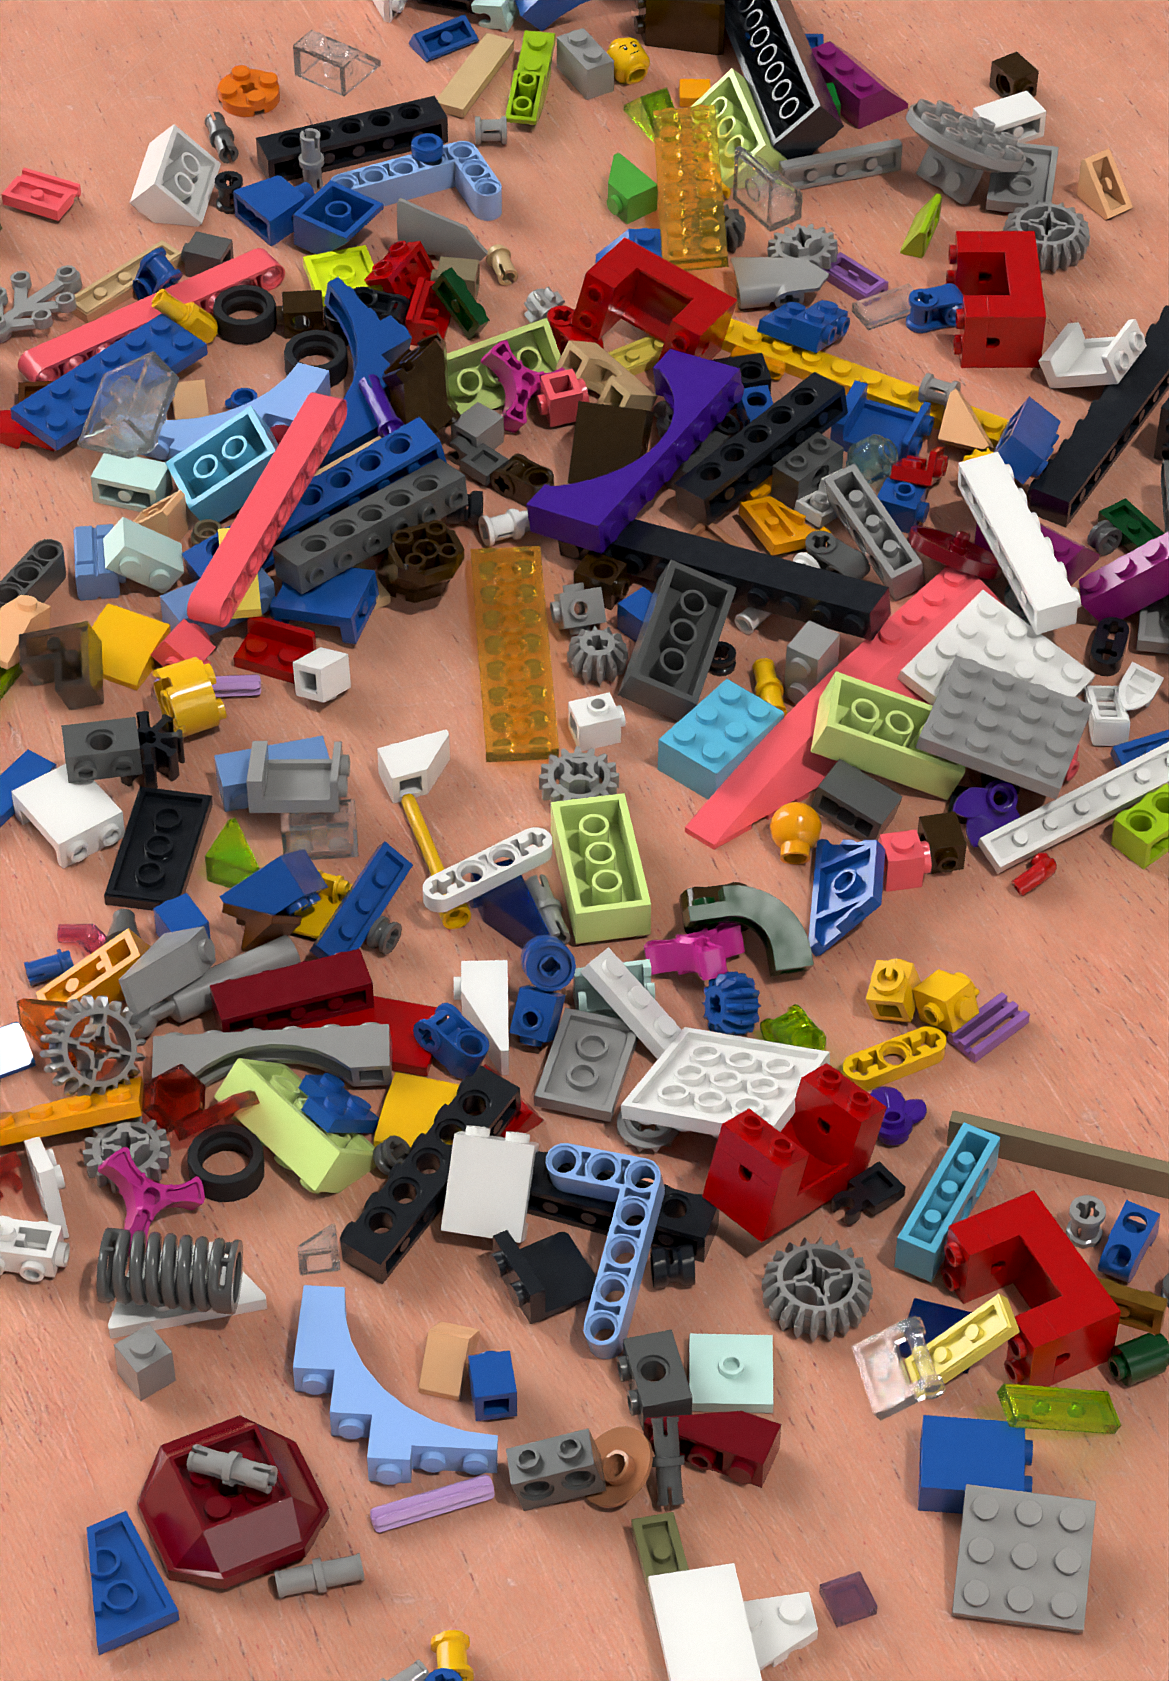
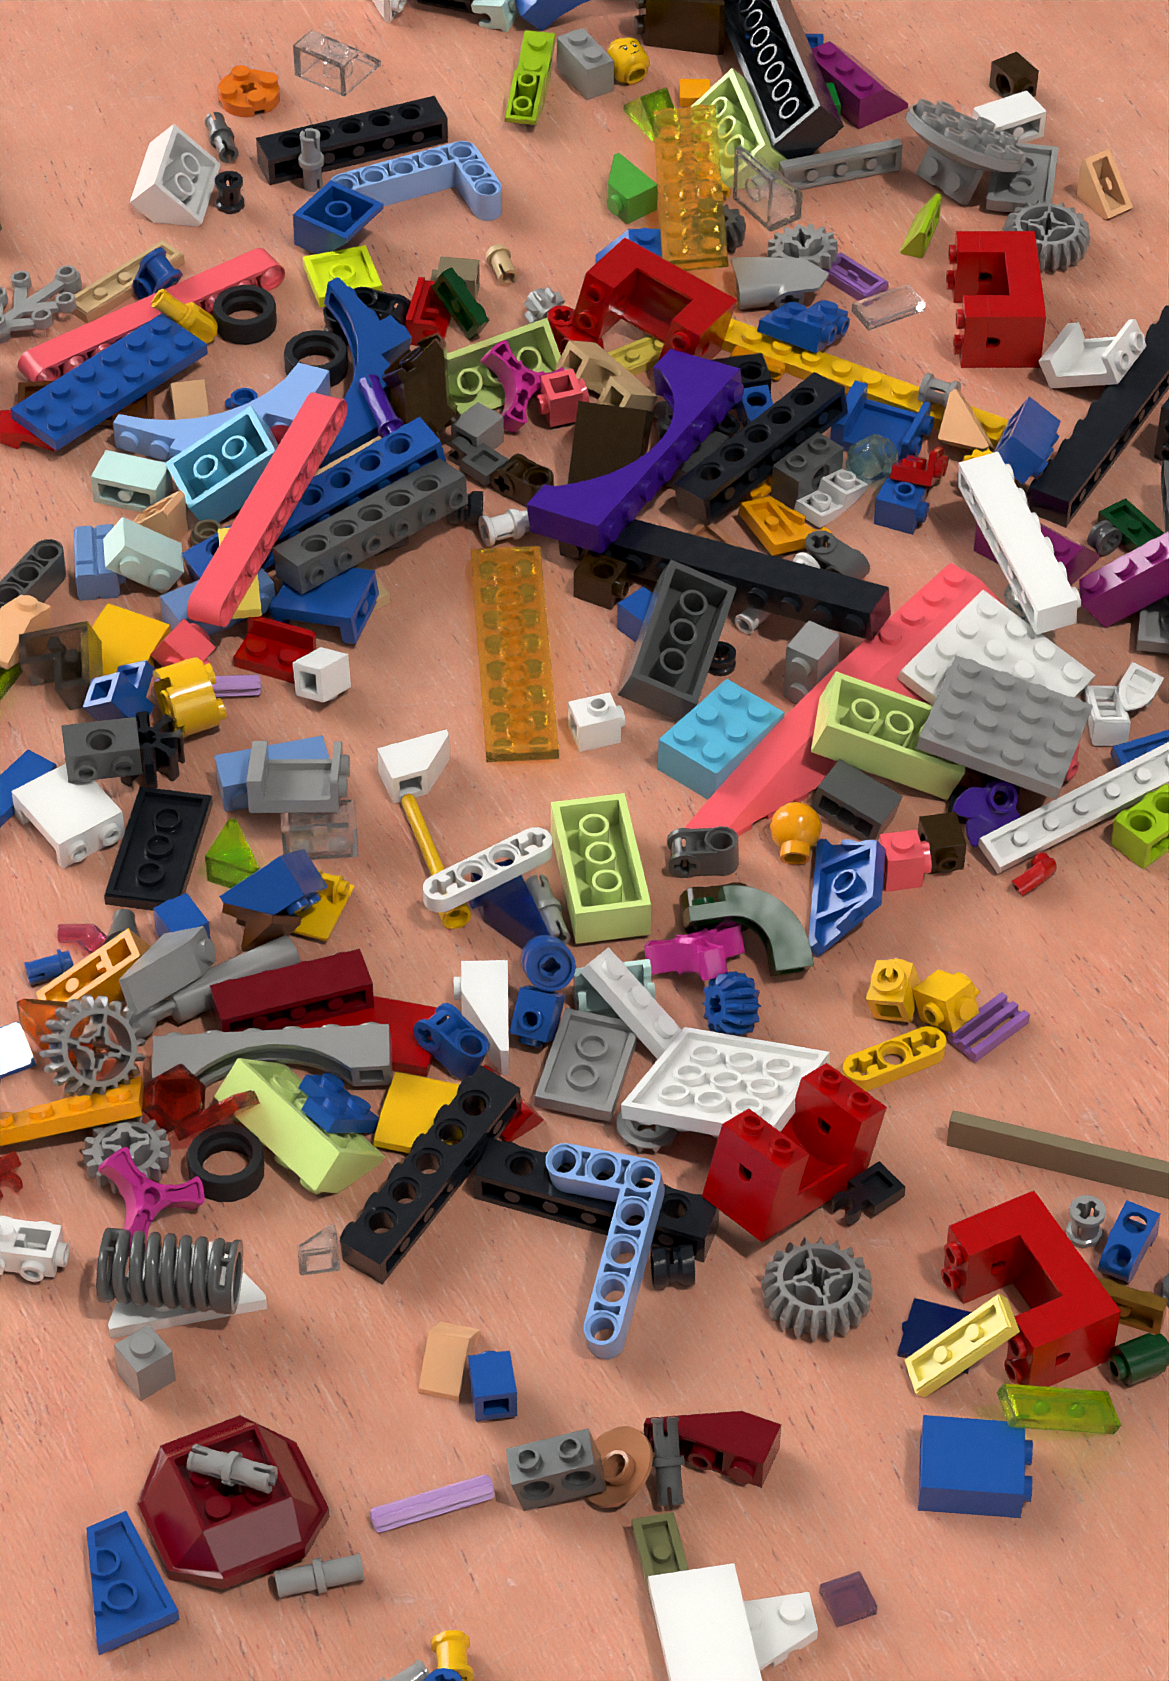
coral plate [1,167,81,221] -> none
white wing [24,1137,69,1239] -> none
clear slope [77,351,179,459] -> none
dark grey brick [181,231,234,277] -> none
blue torso [233,176,315,246] -> none
dark brown brick [276,290,324,339] -> none
light blue arch [293,1285,498,1485] -> none
blue plate [309,841,413,958] -> none
red bracket [364,241,435,308] -> none
dark grey bush [367,916,402,954] -> none
dark grey bush [373,1135,411,1175] -> none
dark brown brick [377,520,465,603] -> none
light grey panel [397,198,488,262] -> none
blue slope [409,14,479,63] -> none
blue tile [411,133,443,162] -> none
tan tile [437,33,514,118] -> none
white panel [441,1125,539,1243] -> none
light grey bush [475,116,507,145] -> none
black bracket [489,1230,596,1324] -> none
light grey gear [539,746,619,808] -> none
light grey brick [550,583,607,635] -> none
light grey gear [567,625,628,685] -> none
dark grey brick [617,1329,693,1431] -> none
light aqua plate [689,1333,773,1413] -> none
yellow pin [752,658,787,717] -> none
clear neon green piece [760,1004,826,1051] -> none
light grey brick [824,463,926,601] -> none
clear plate [851,1316,946,1421] -> none
dark purple plate [870,1086,927,1145] -> none
medium azure brick [894,1123,1001,1282] -> none
blue piece [906,283,963,333] -> none
dark red piece [907,525,1003,580] -> none
light grey plate [952,1484,1096,1634] -> none
black beam [1089,617,1129,676] -> none
none -> blue brick [83,660,155,721]
none -> dark grey piece [667,826,739,878]

